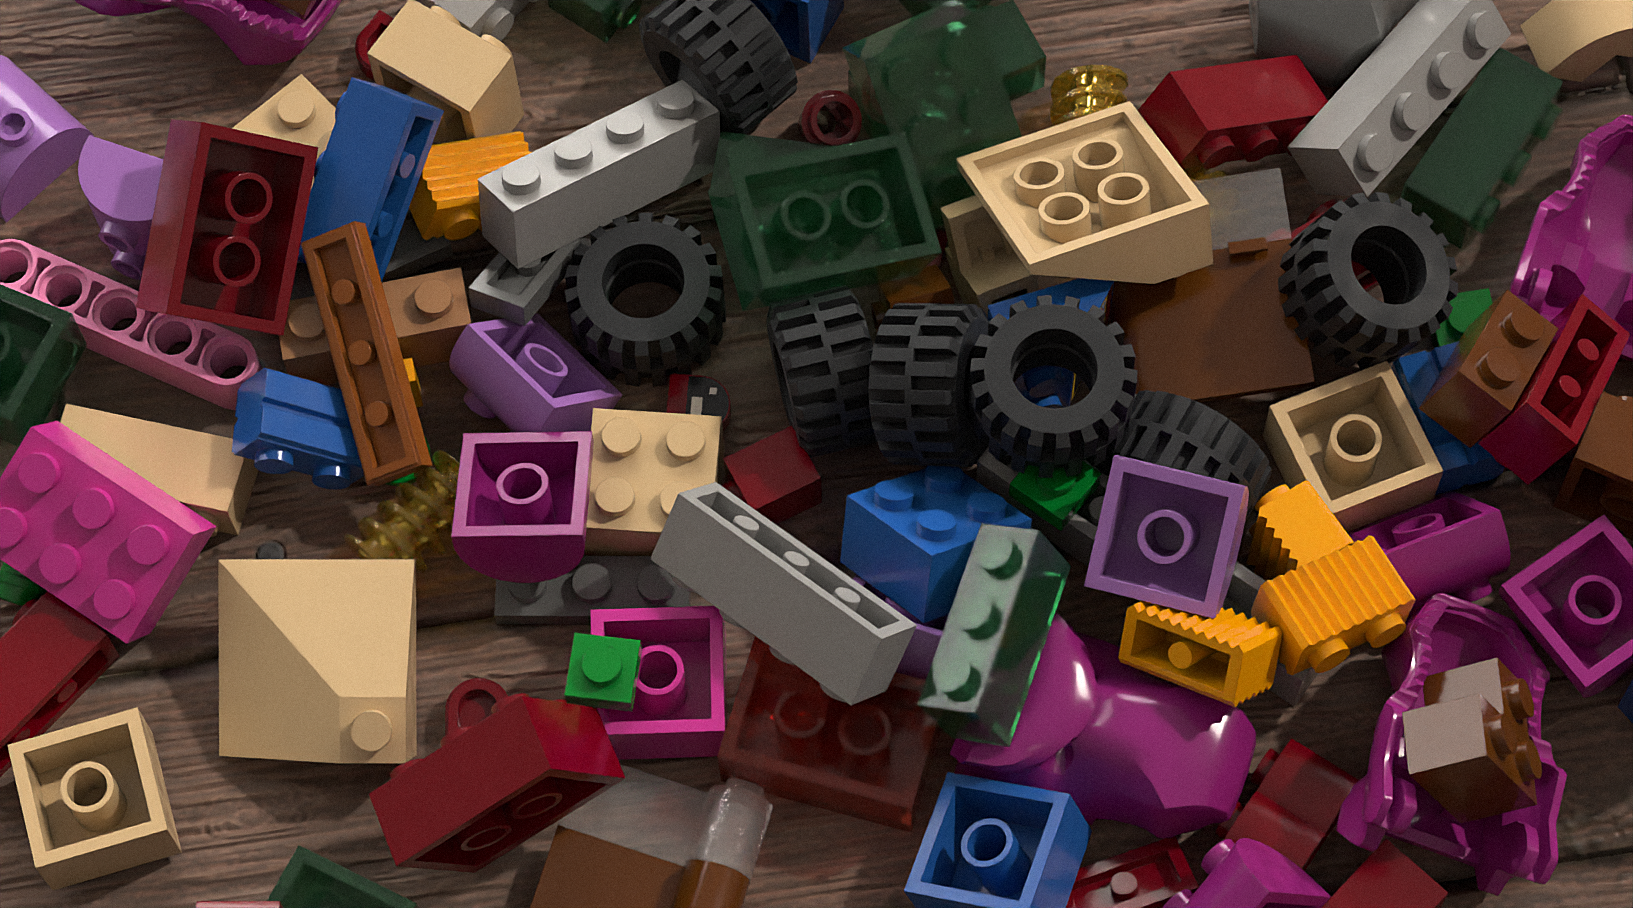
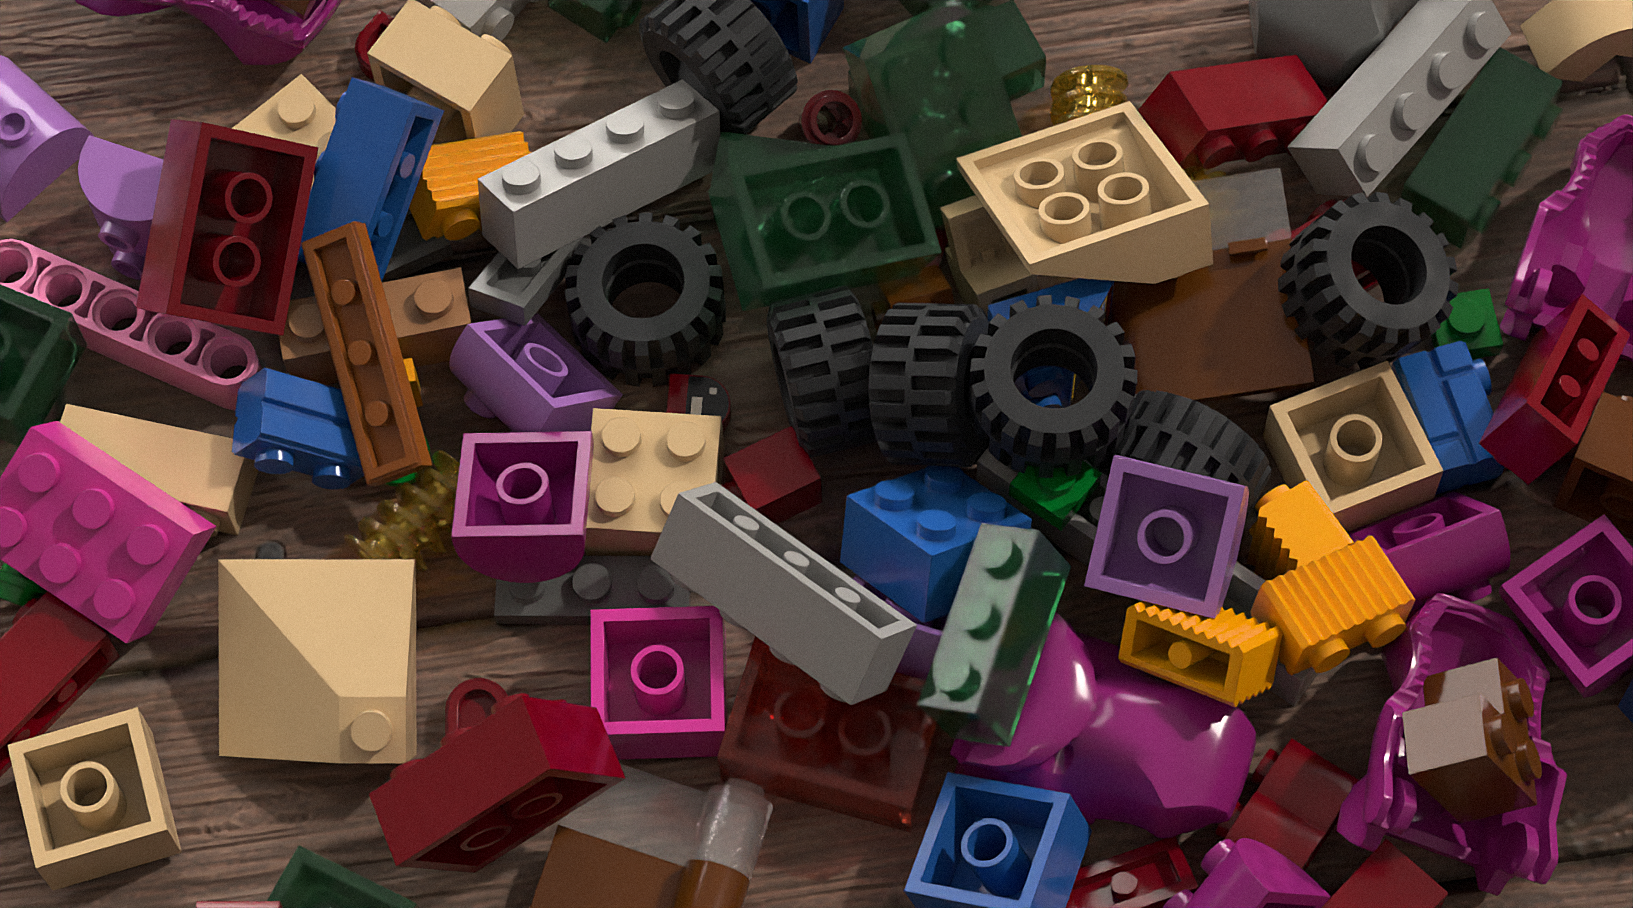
green plate [564,633,642,712] -> none
reddish brown brick [1419,289,1558,448] -> none

